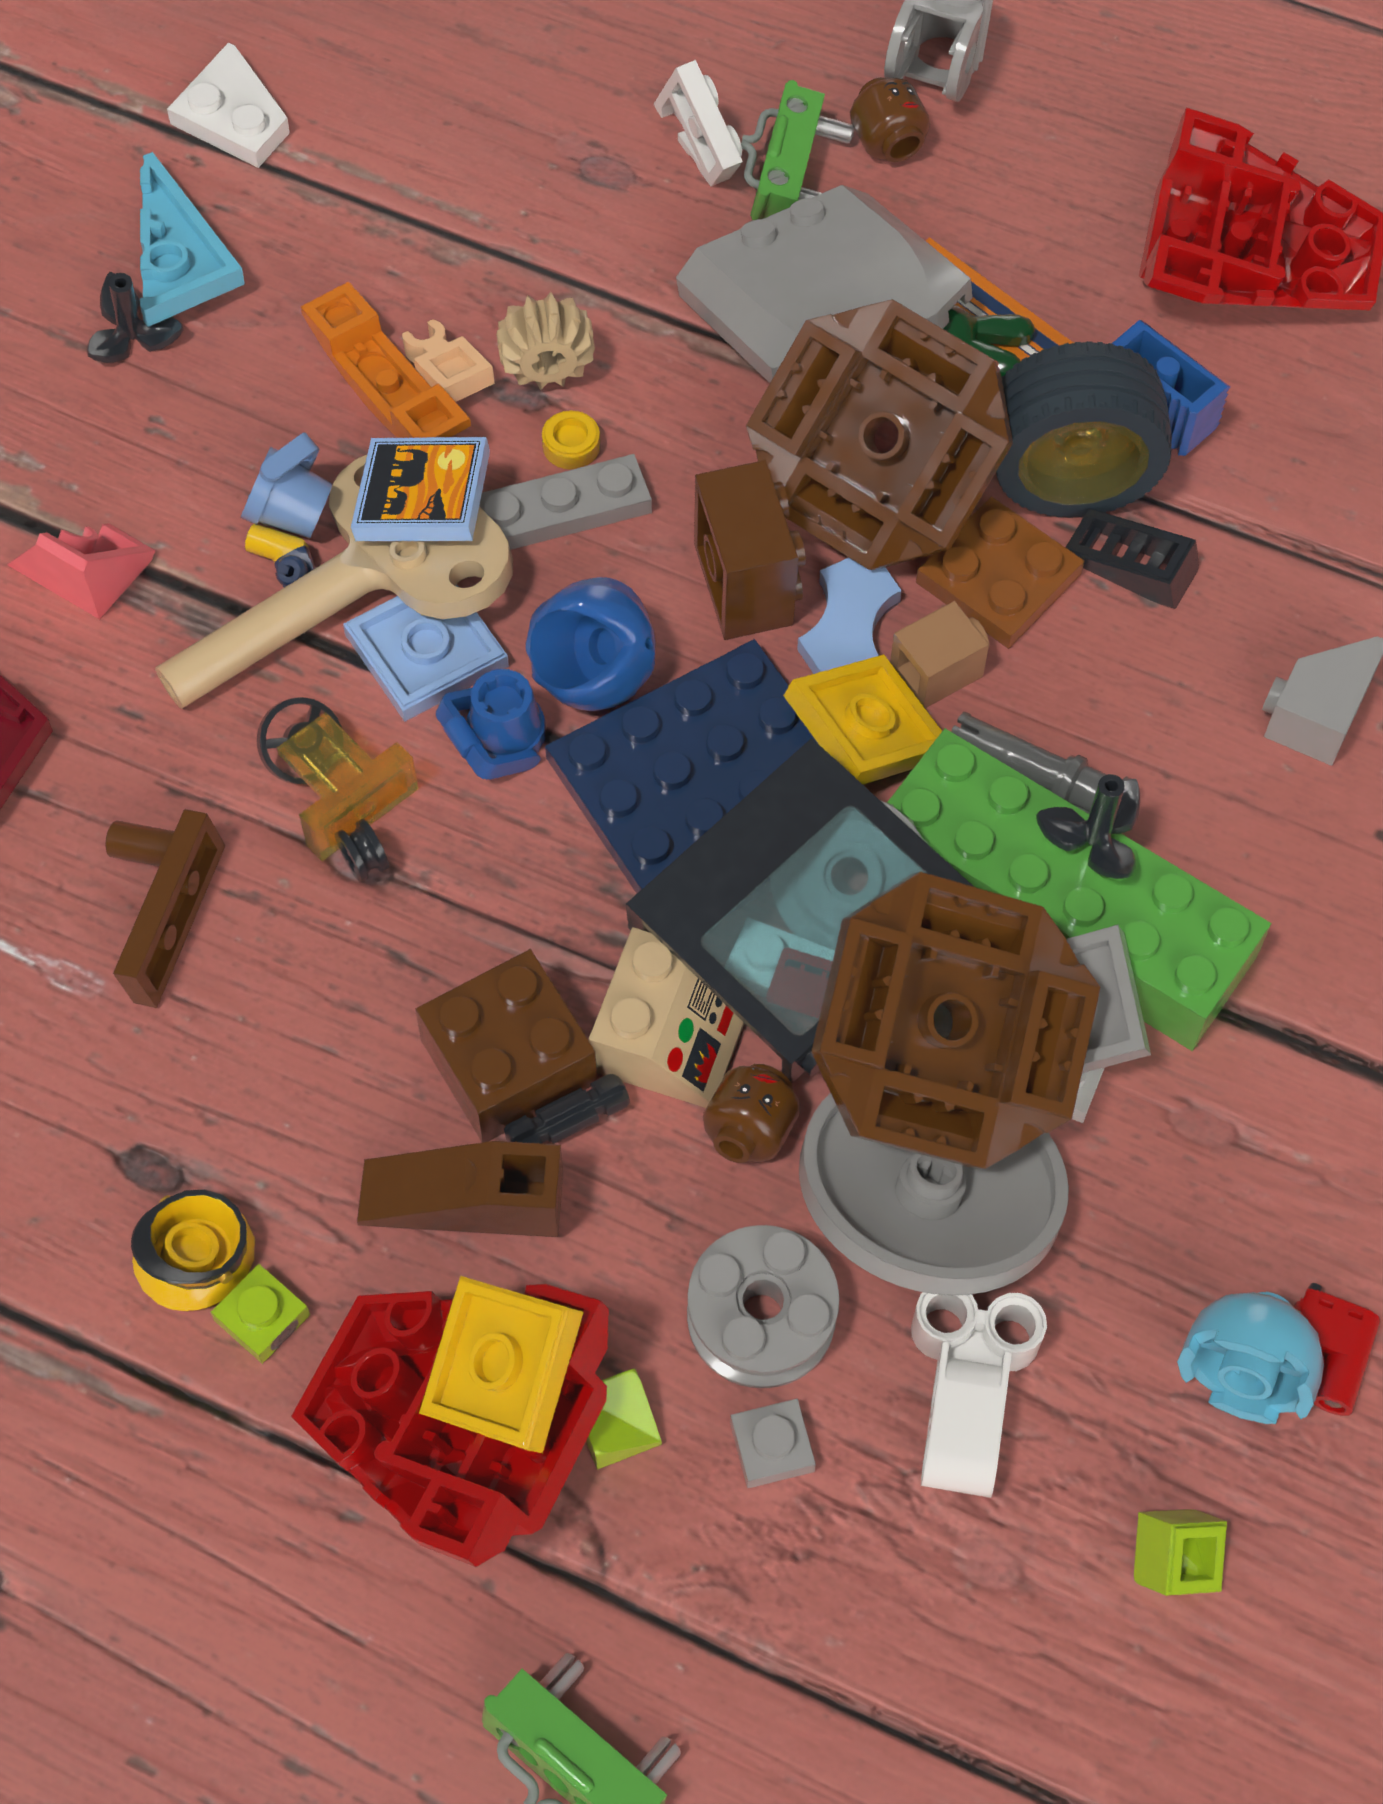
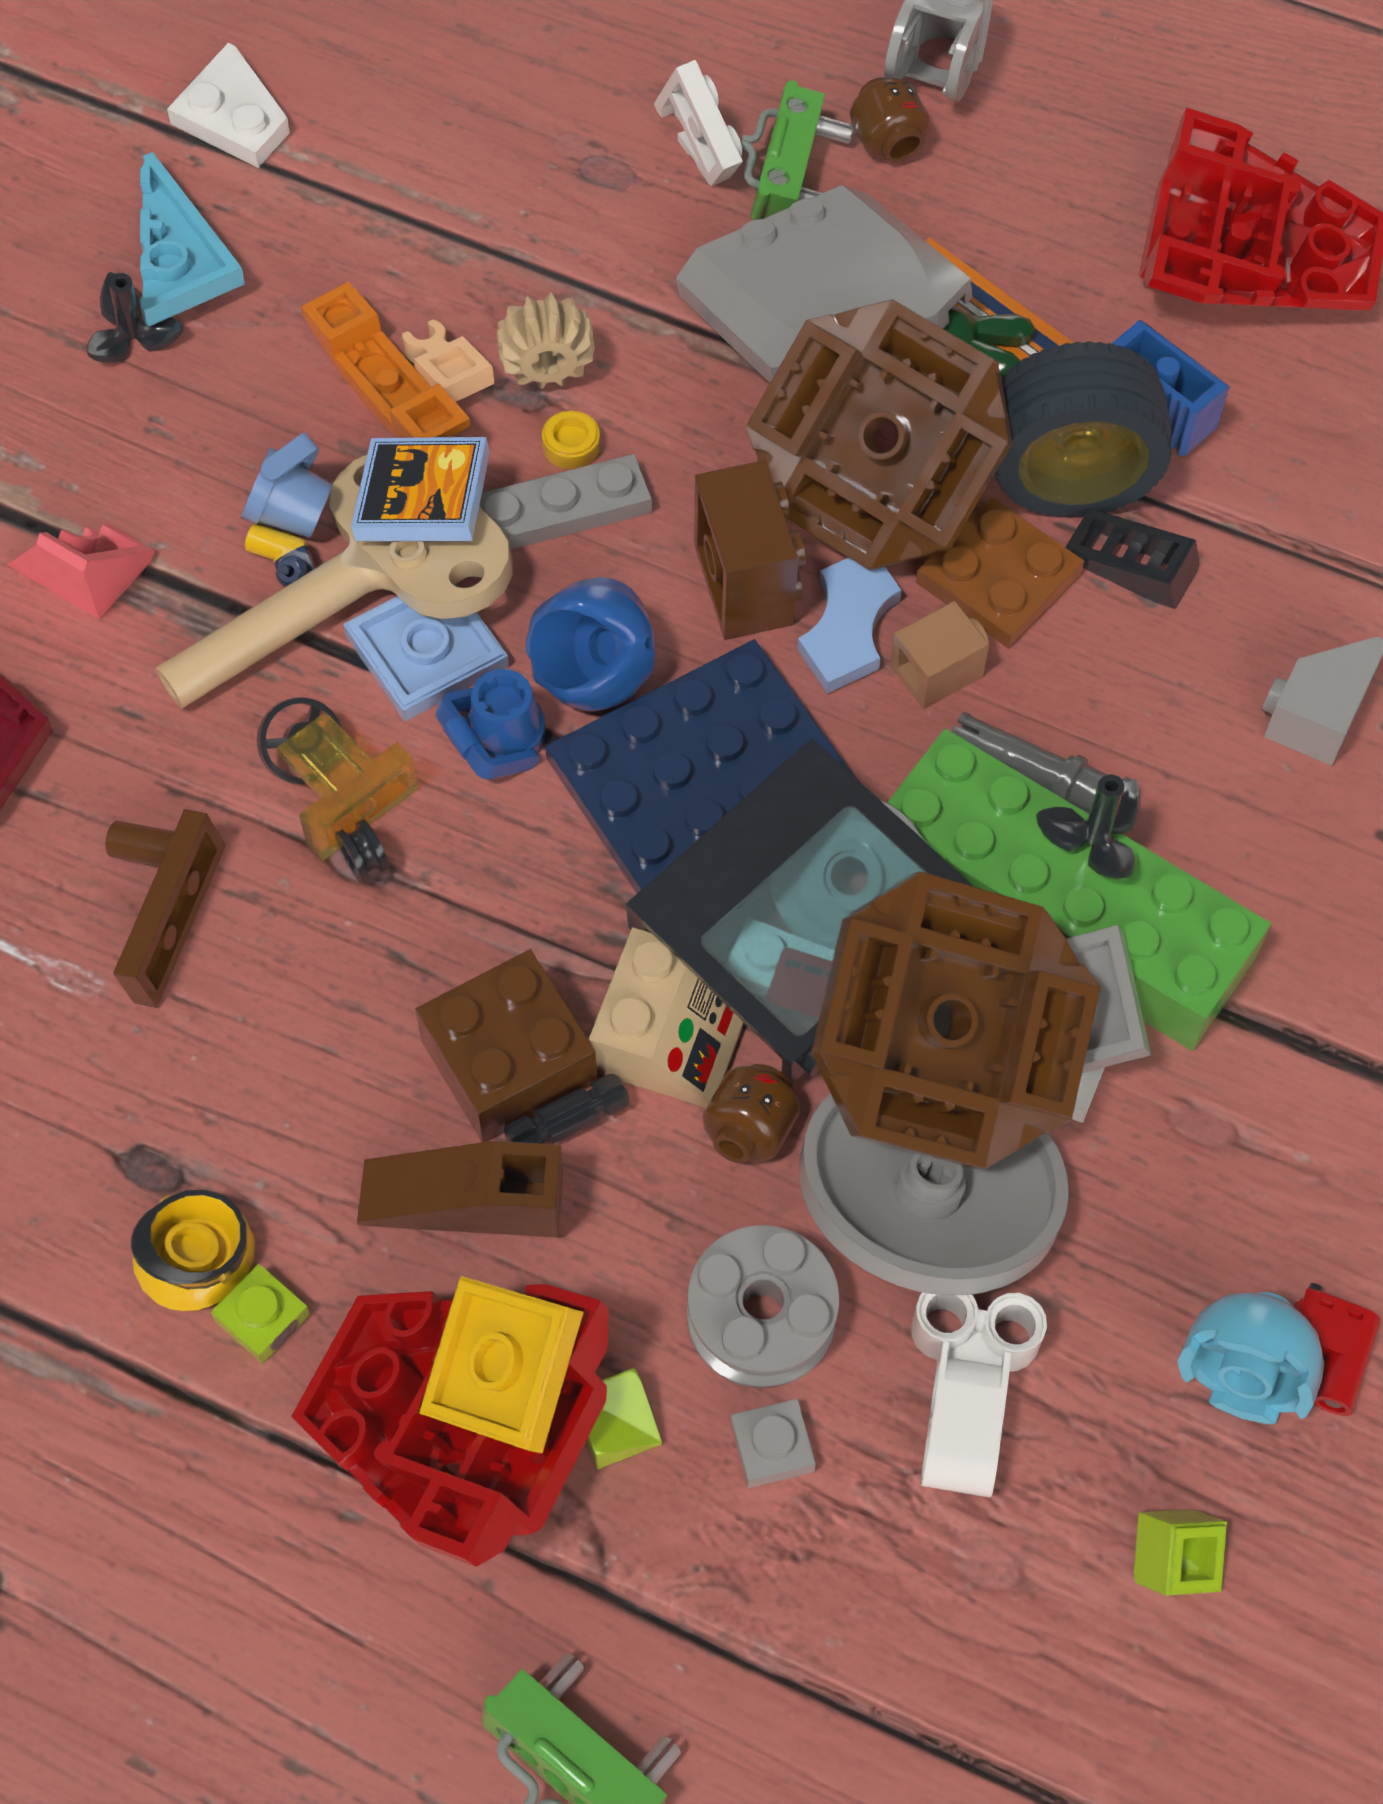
yellow plate [783,654,942,784] -> none

